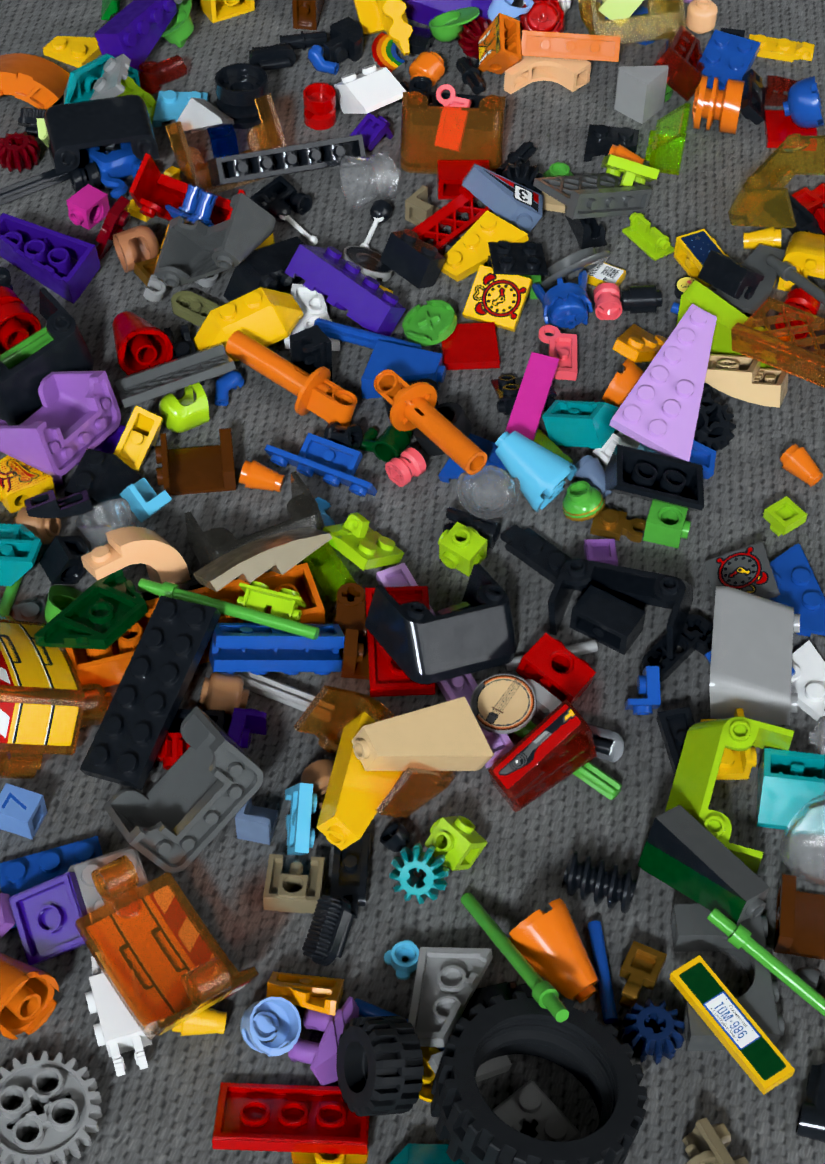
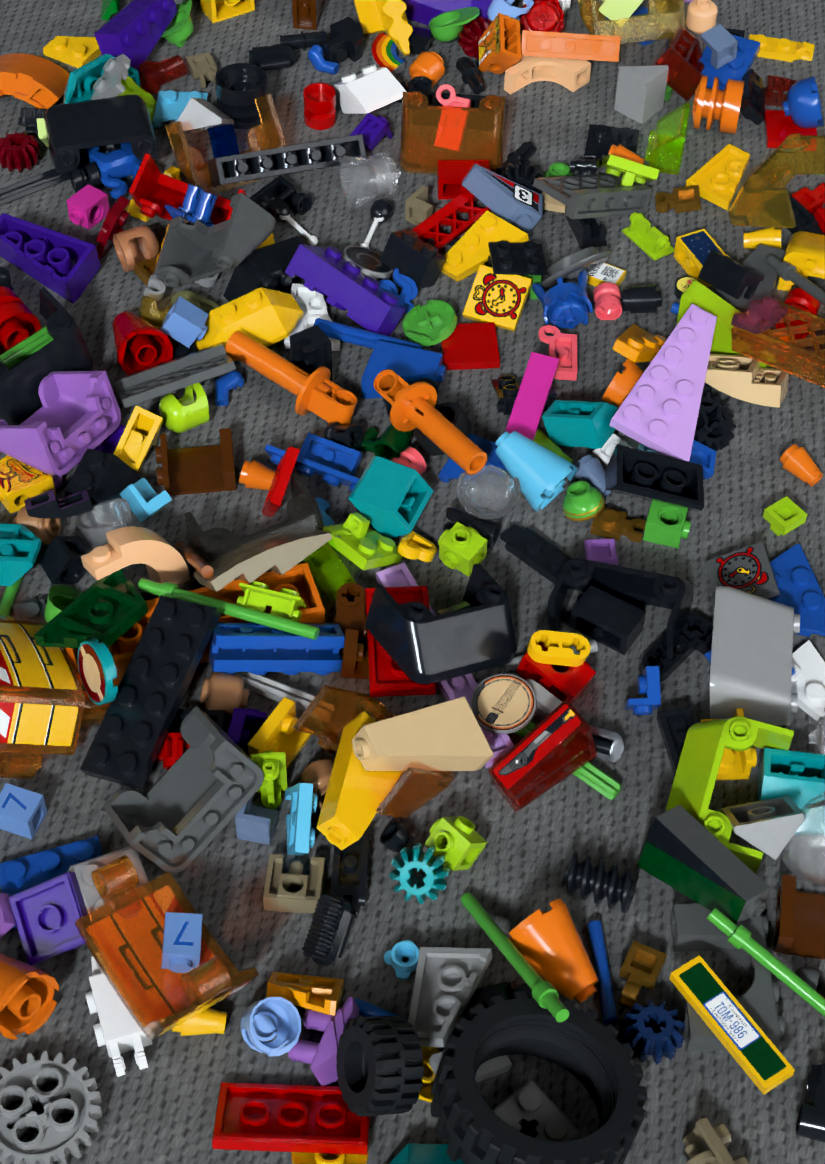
none -> tile [77,638,118,706]
none -> clear yellow hair [139,295,170,329]
none -> medium blue brick [160,296,208,348]
none -> medium blue brick [161,912,203,973]
none -> dark orange bar [175,541,214,578]
none -> dark tan plate [186,52,217,88]
none -> yellow bracket [247,697,312,769]
none -> lime hinge [251,751,288,809]
none -> red tile [261,446,300,517]
none -> teal slope [348,456,433,539]
none -> blue piece [378,268,418,314]
none -> yellow tile [397,531,437,562]
none -> yellow beam [527,630,591,667]
none -> black hinge [570,155,602,175]
none -> pearl gold plate [655,185,701,213]
none -> yellow wing [685,144,750,211]
none -> sand blue panel [701,24,738,70]
none -> light grey slope [721,795,804,860]
none -> clear pink slope [731,296,788,334]

